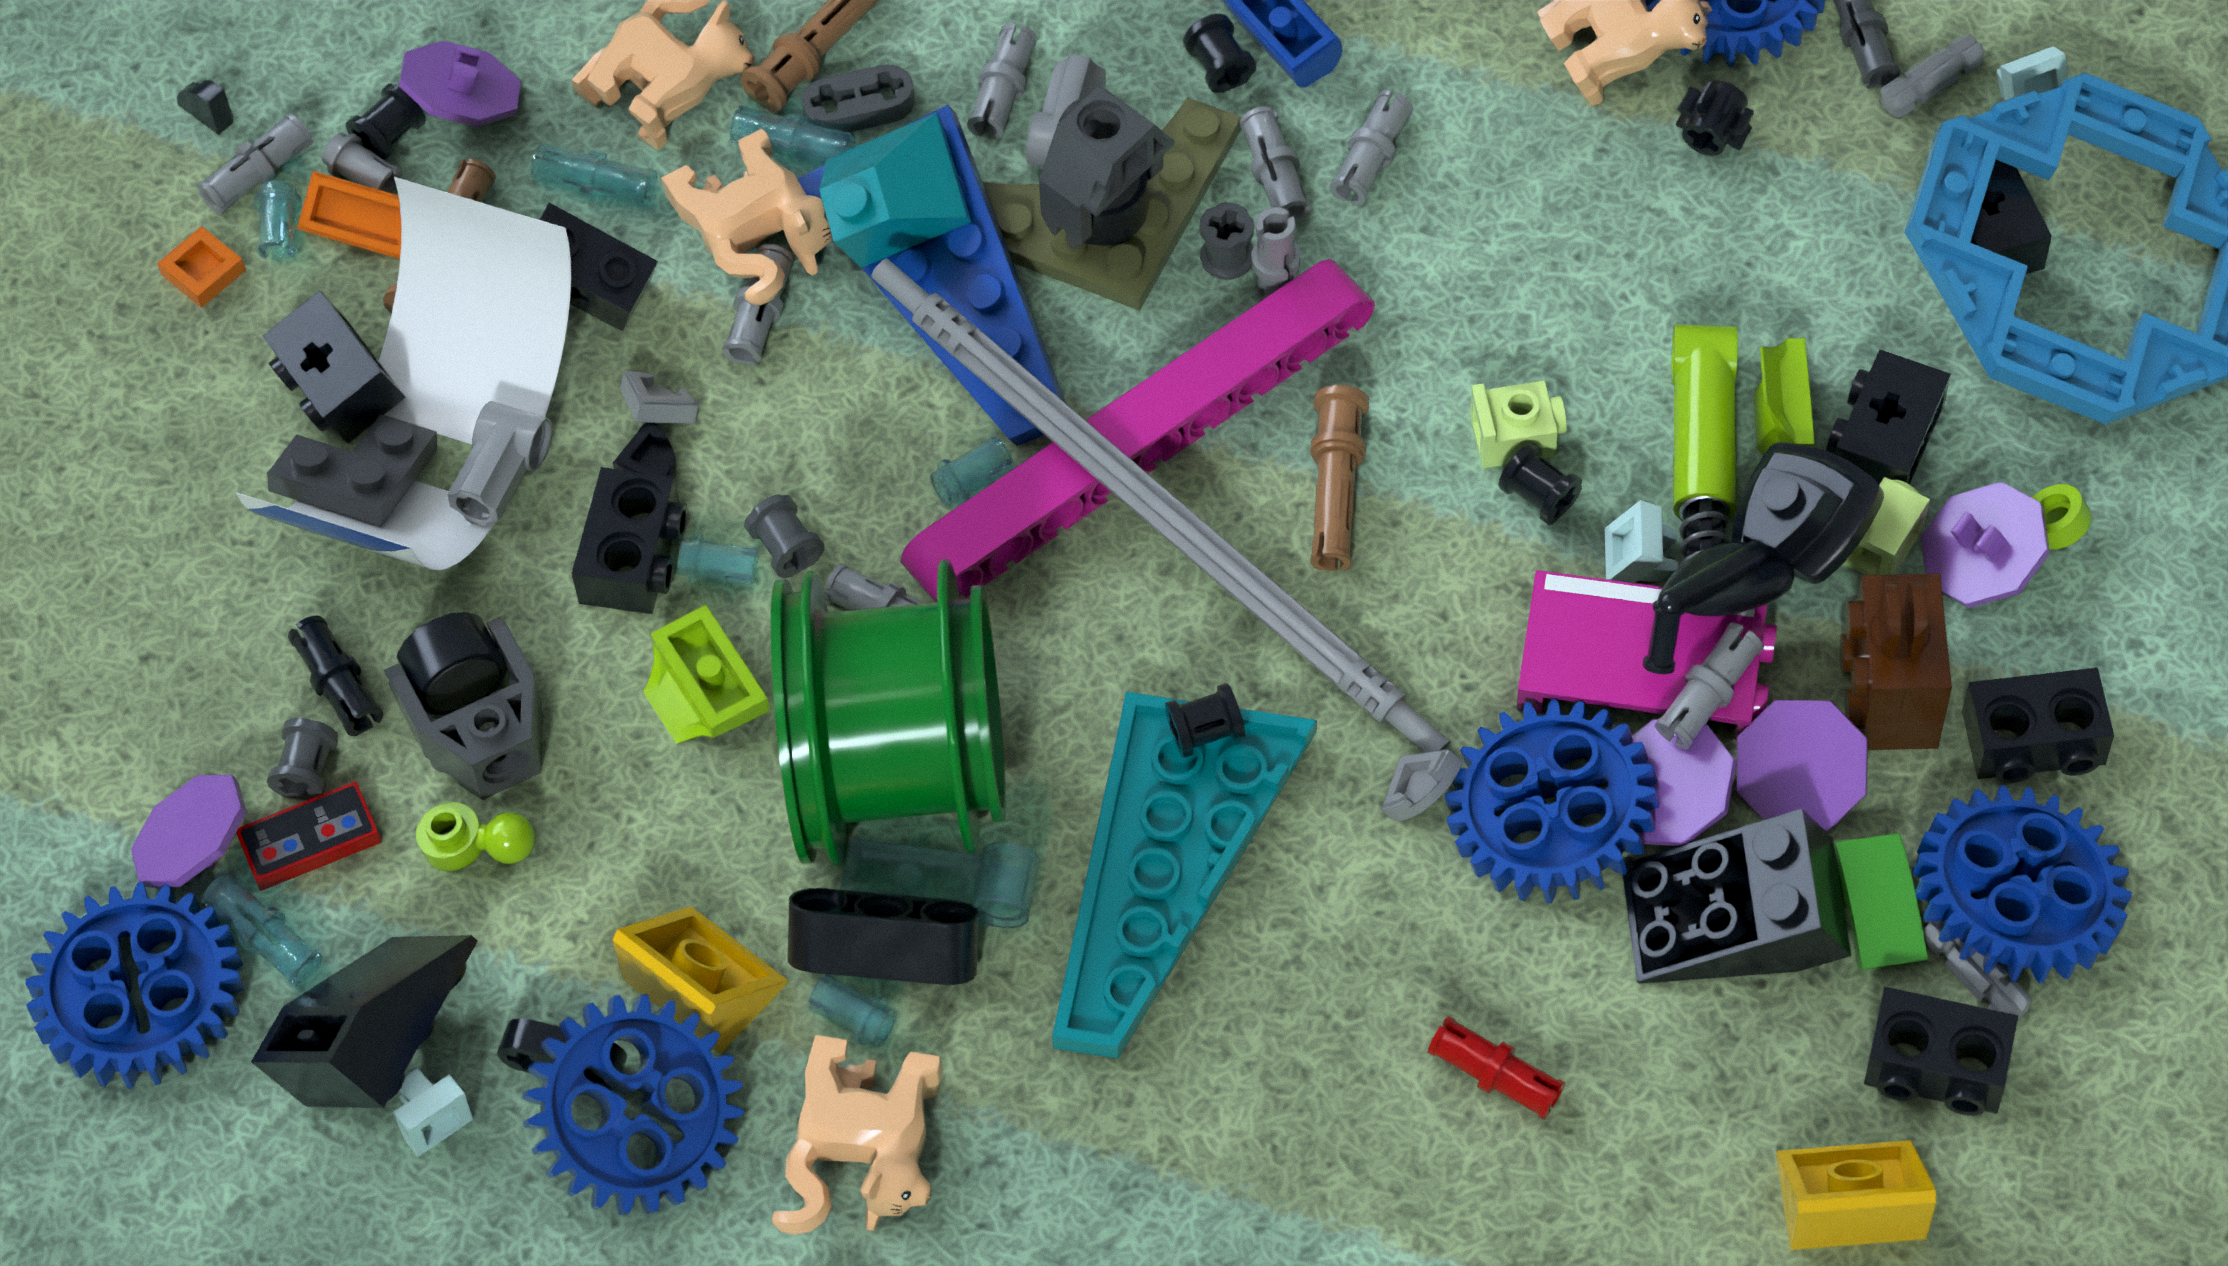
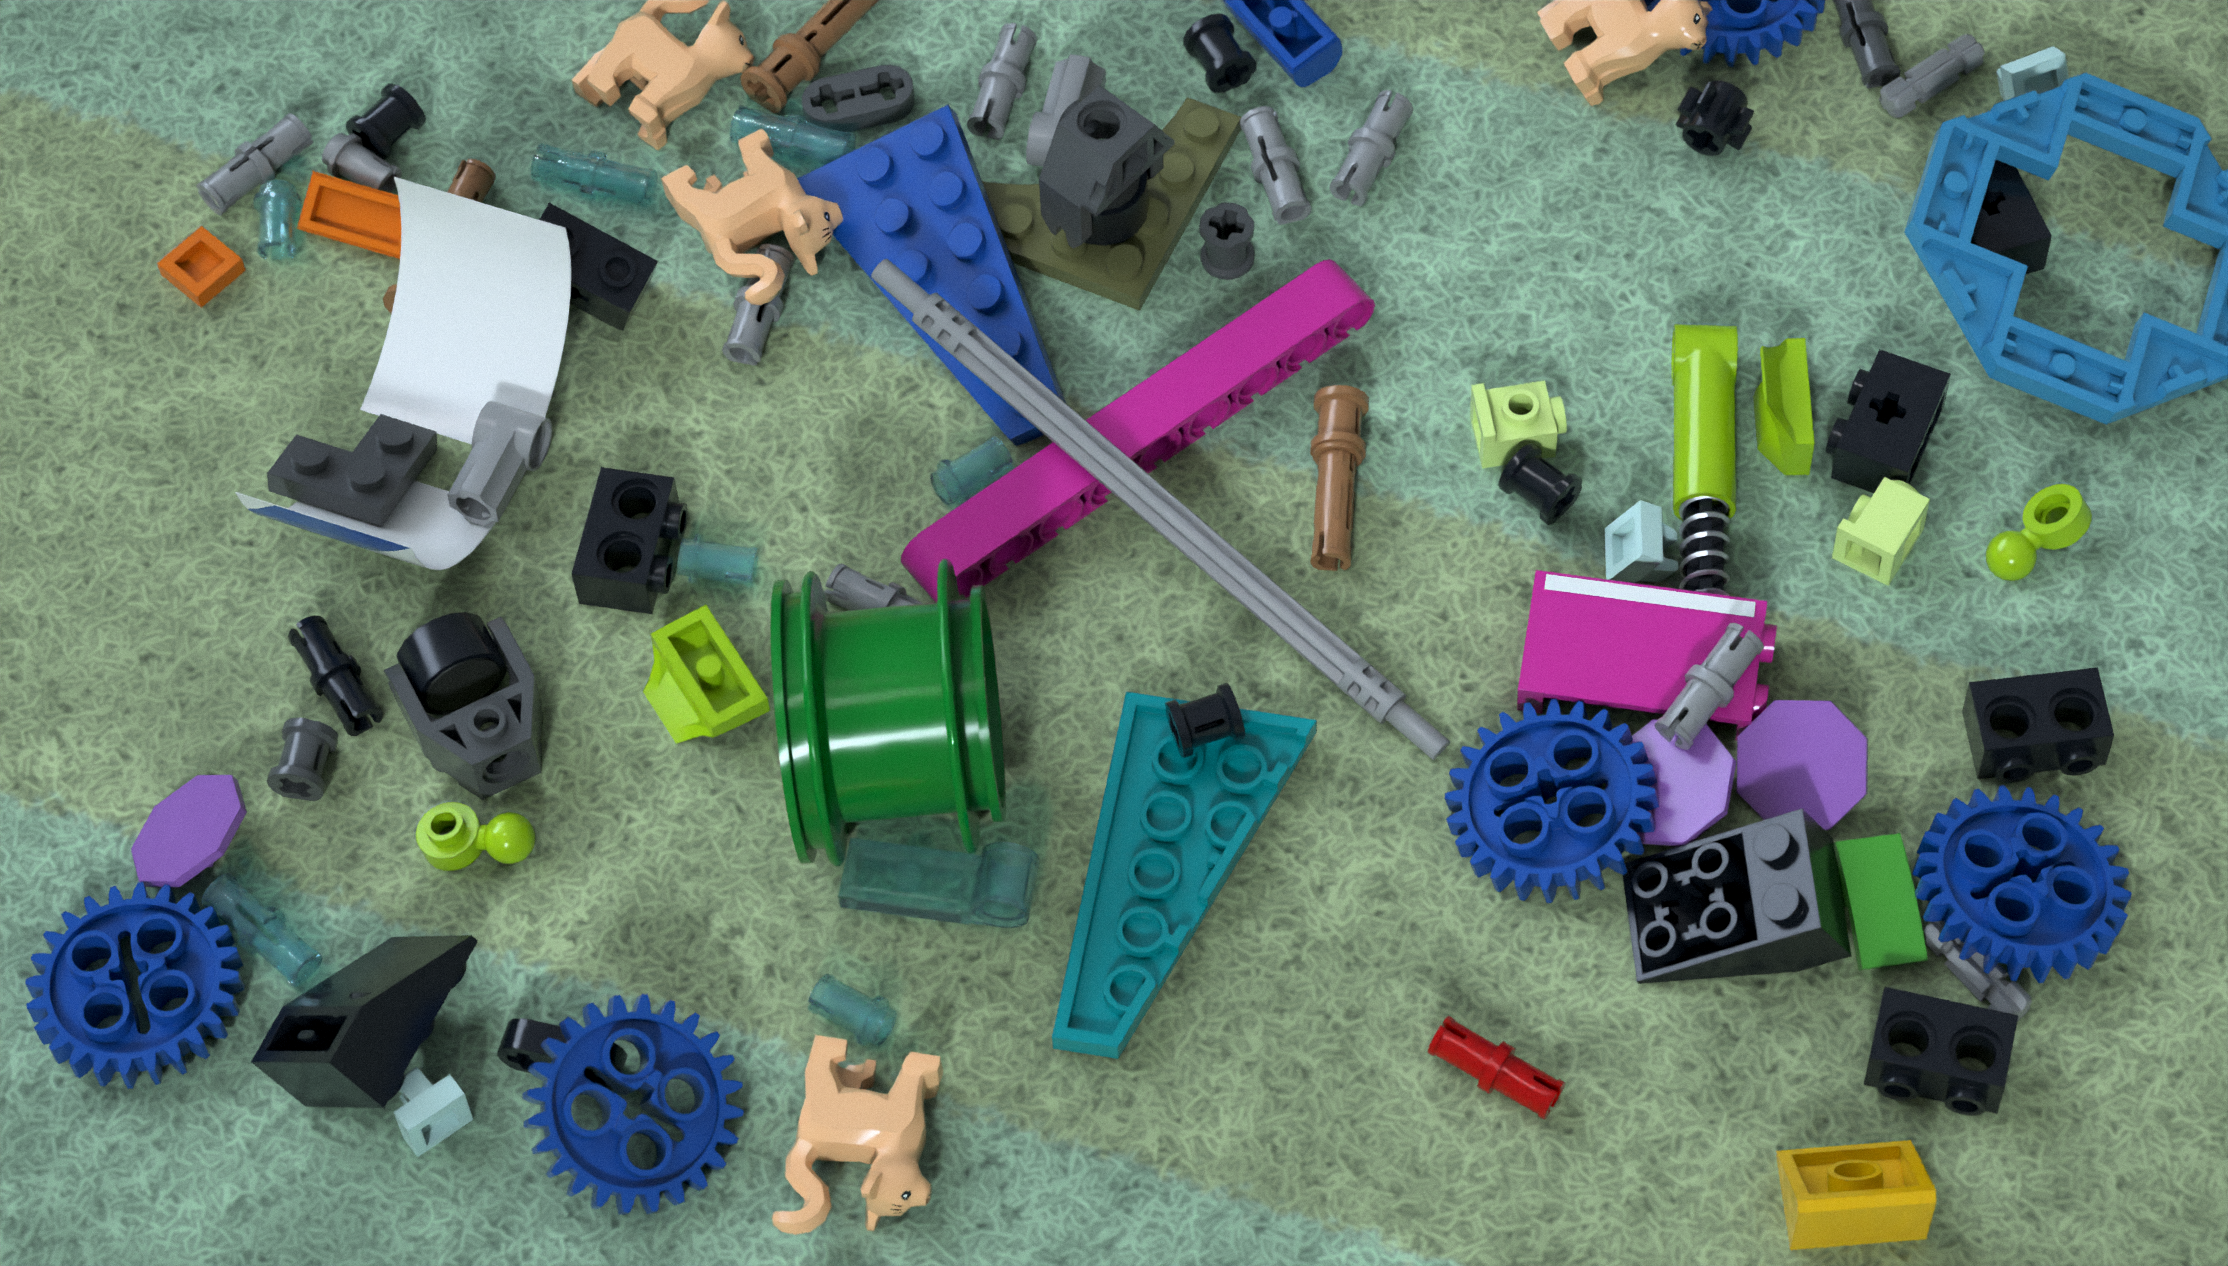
black tile [177,80,234,135] -> none
tile [236,781,382,891] -> none
brick [262,290,406,443] -> none
medium lavender piece [399,41,521,127] -> none
yellow slope [612,906,788,1054] -> none
black tile [613,423,676,478] -> none
light grey tile [620,371,699,424] -> none
dark grey bush [744,494,824,578] -> none
black beam [787,888,979,985] -> none
teal slope [819,113,971,268] -> none
light grey pin [1251,207,1300,299] -> none
light grey tile [1381,749,1463,822] -> none
black piece [1643,442,1884,674] -> none
reddish brown brick [1840,574,1952,750] -> none
piece [1921,481,2050,608] -> none

